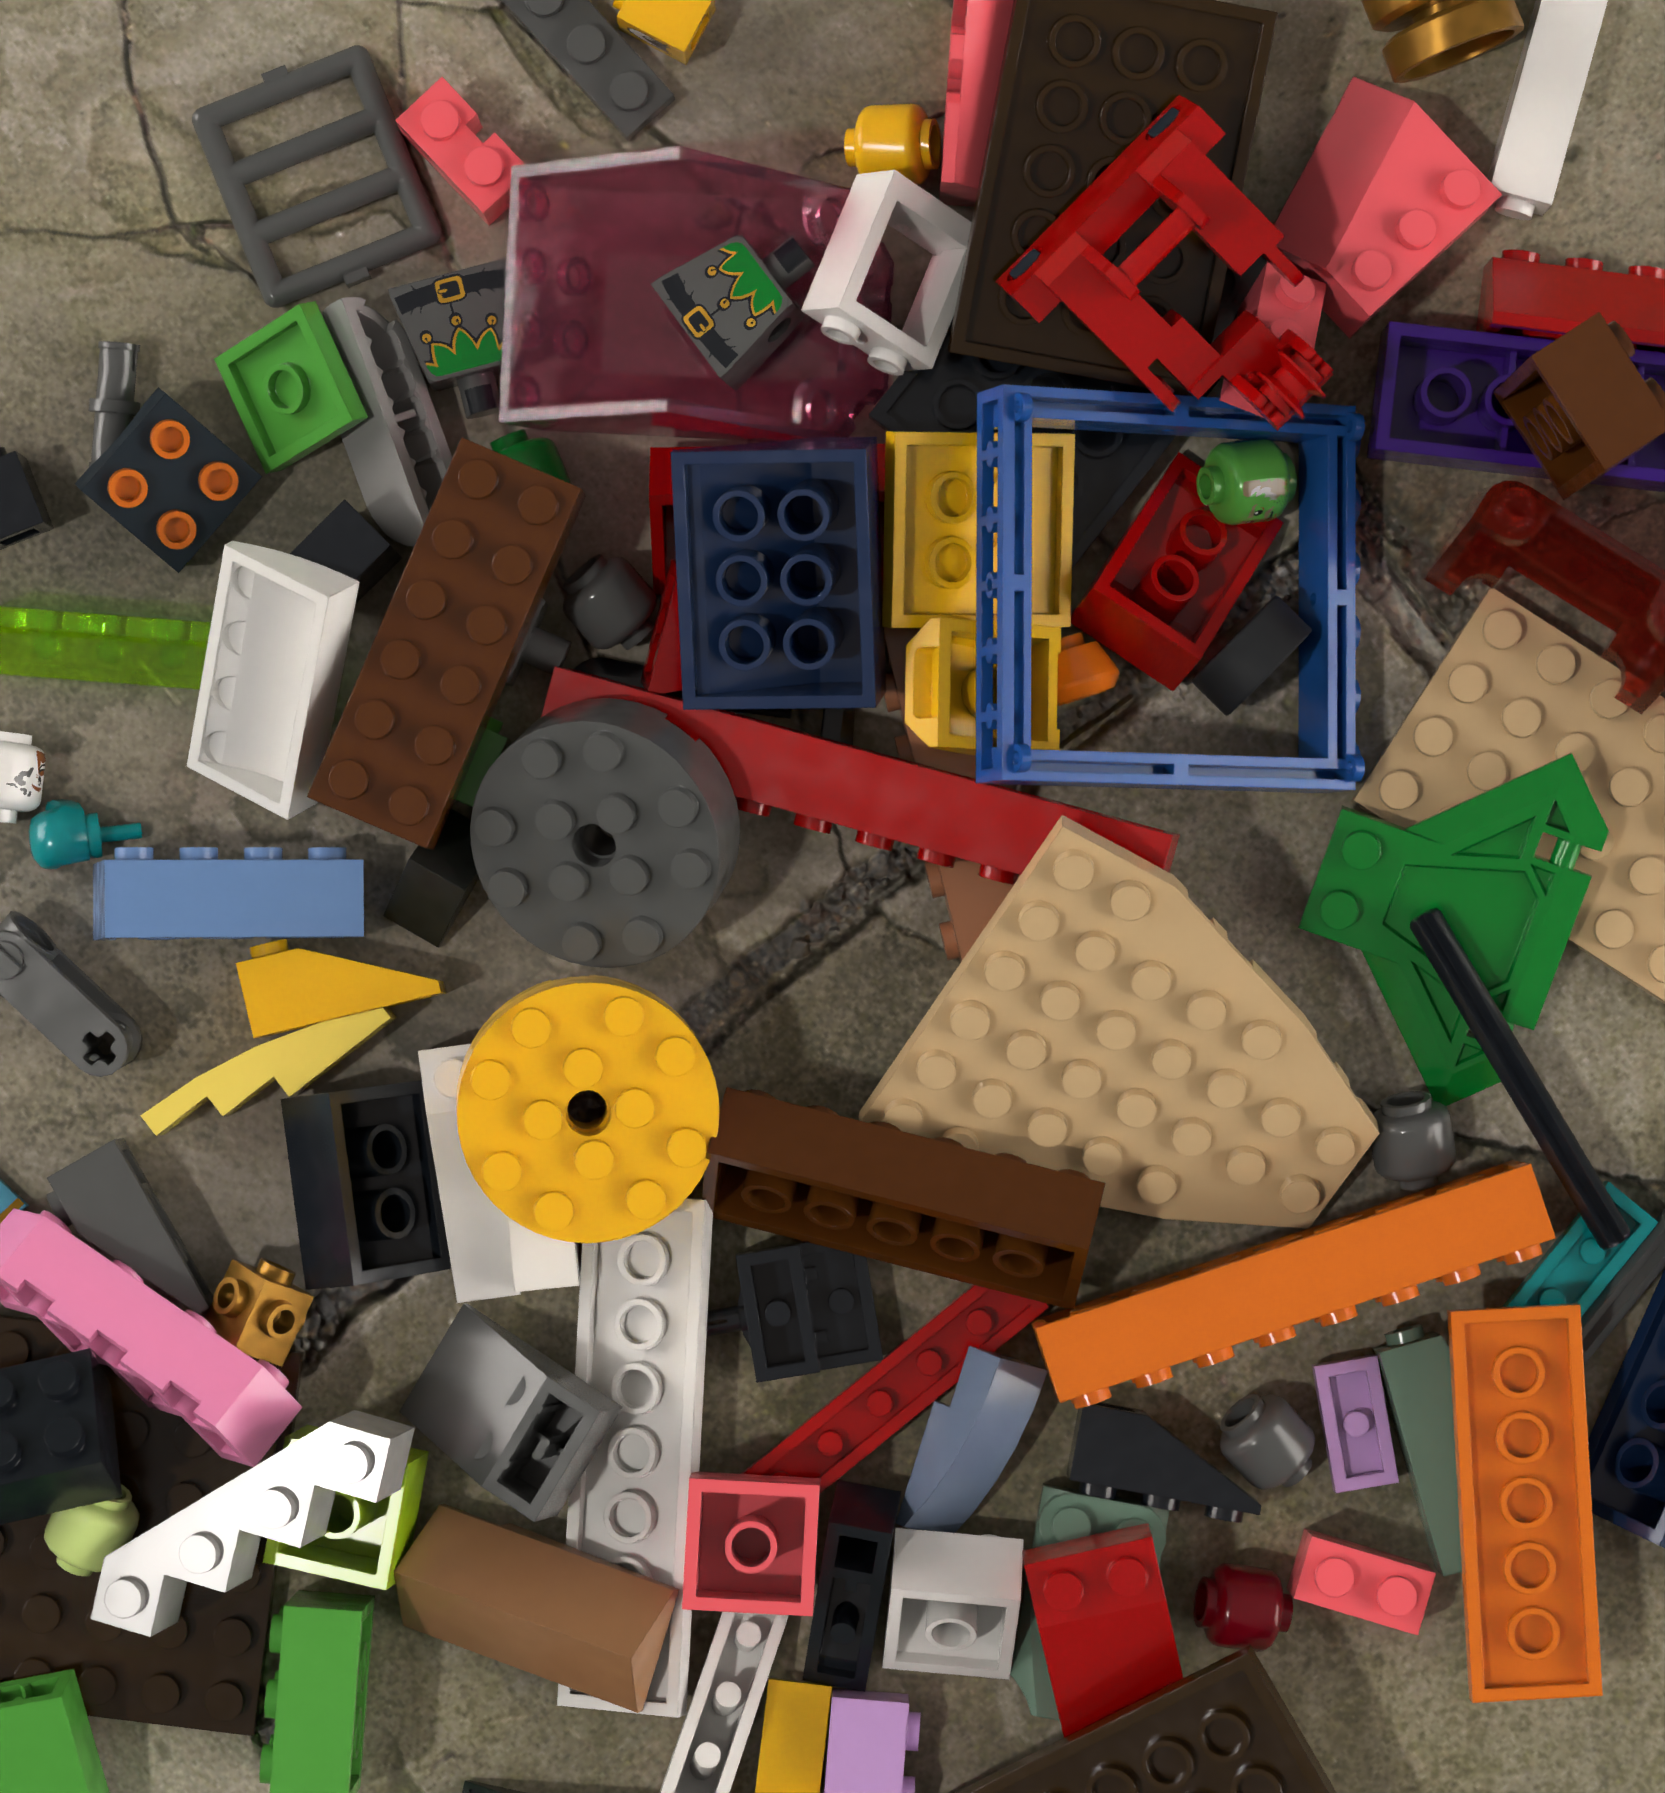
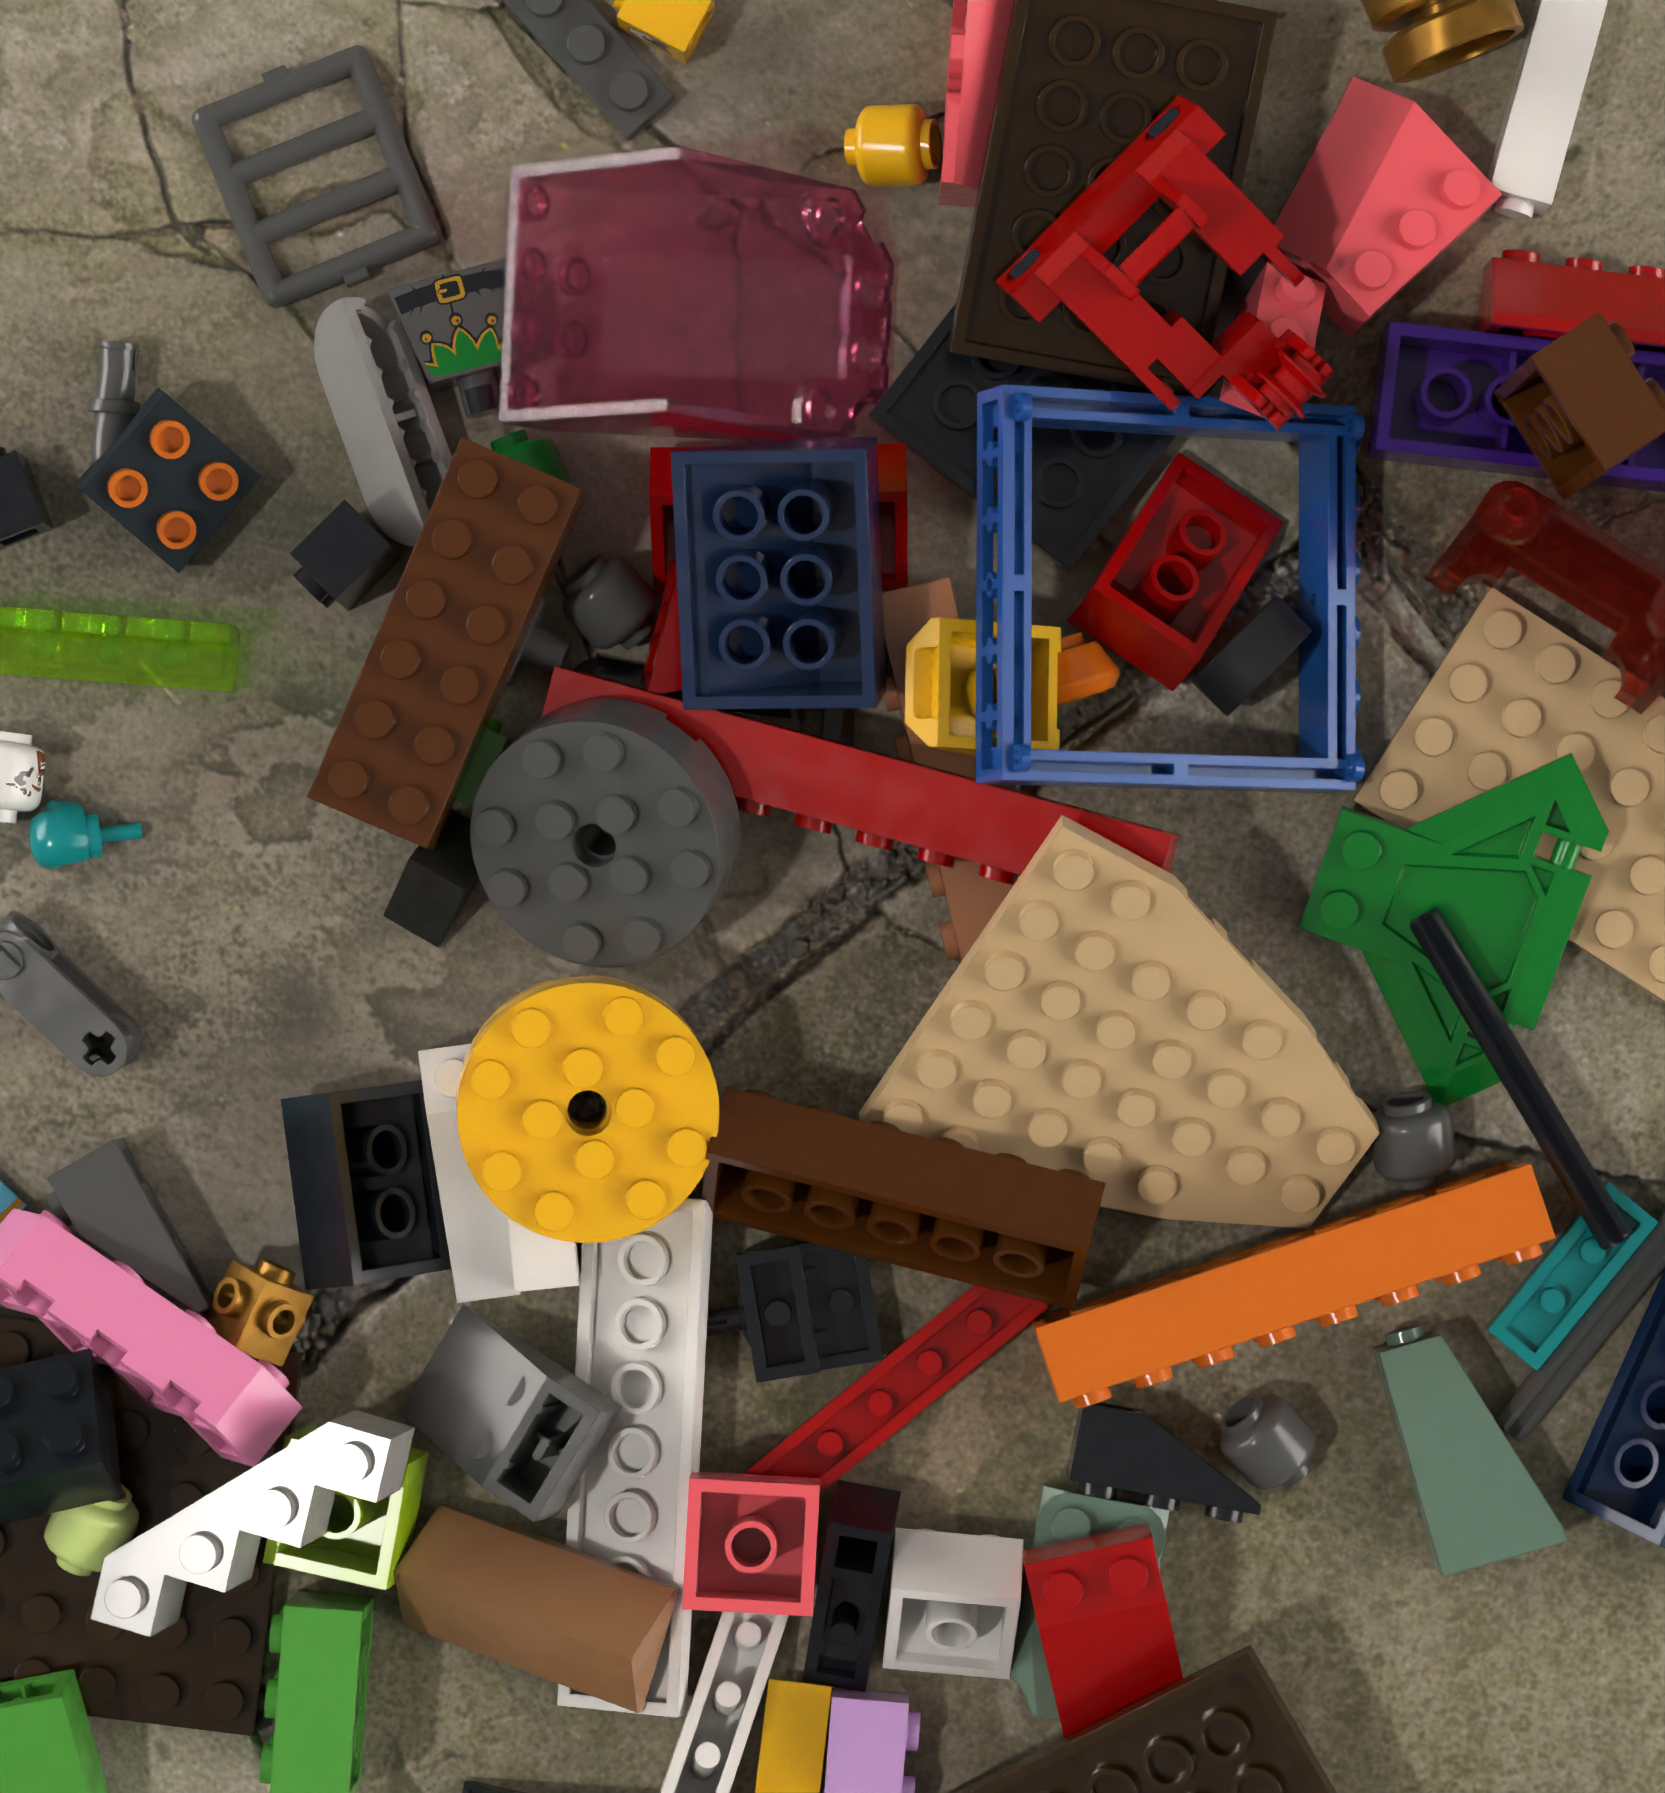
medium blue wedge [93,847,364,940] -> none
light yellow slope [140,1008,397,1136] -> none
white slope [187,541,360,820] -> none
bright green plate [214,301,368,474] -> none
yellow slope [236,939,446,1038] -> none
coral brick [395,77,535,226] -> none
torso [651,234,816,391] -> none
white window [801,170,972,376] -> none
yellow plate [882,431,1075,628] -> none
sand blue slope [896,1346,1048,1533] -> none
dark red head [1194,1563,1293,1652] -> none
bright green head [1196,439,1297,525] -> none
coral brick [1286,1528,1436,1635] -> none
lavender plate [1312,1354,1399,1493] -> none
orange plate [1447,1303,1603,1703] -> none

